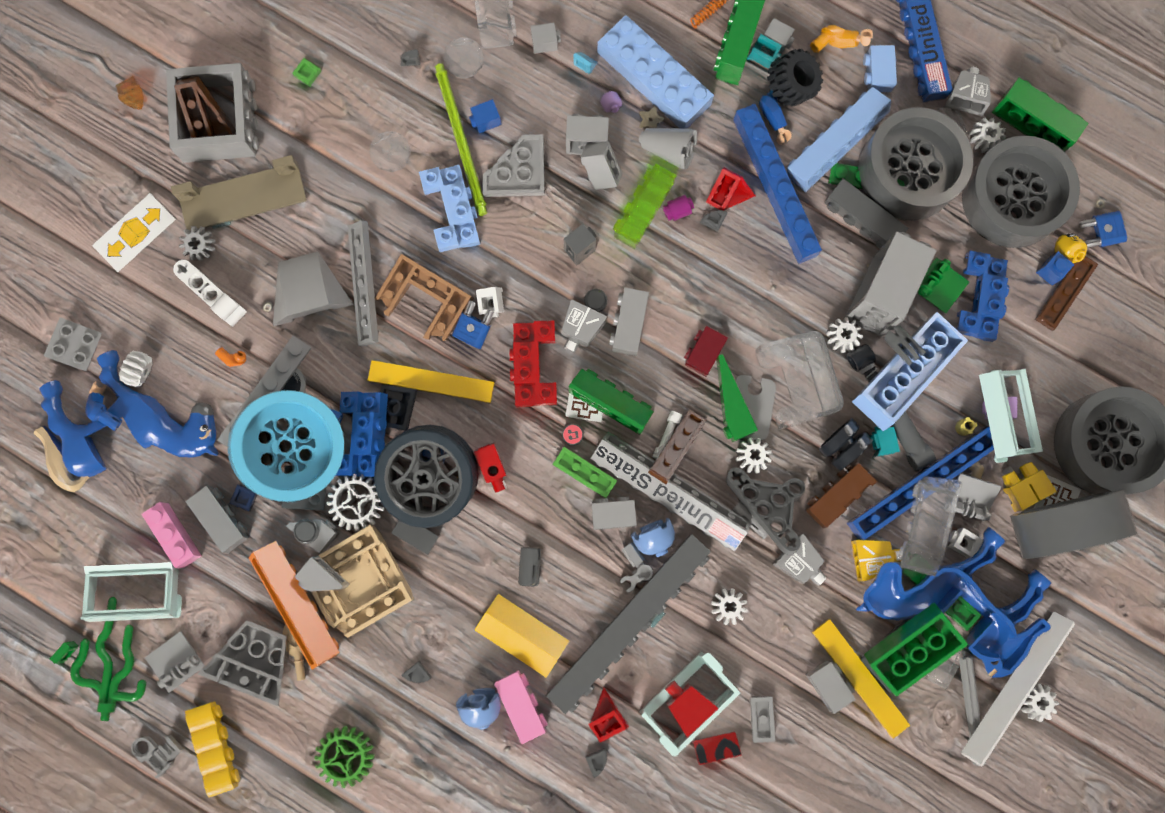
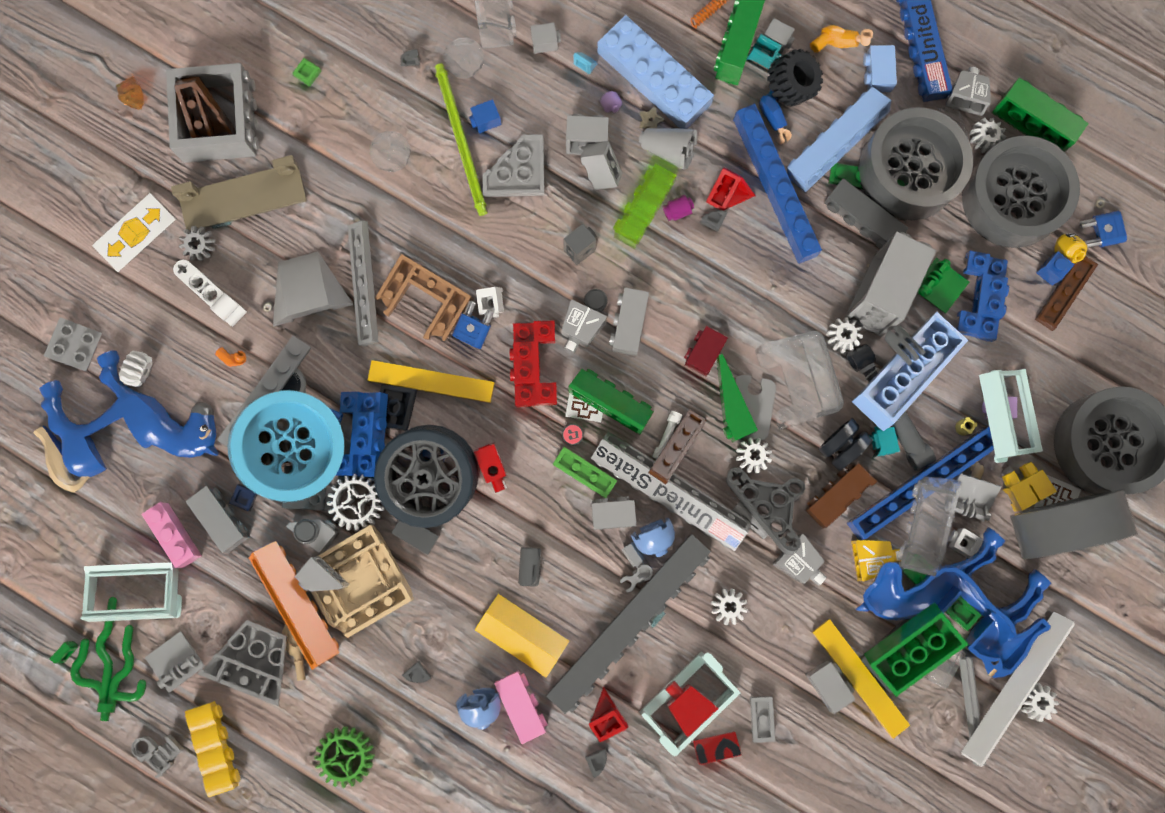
blue arm [85,381,123,431] -> none
light blue bracket [419,165,480,252] -> none

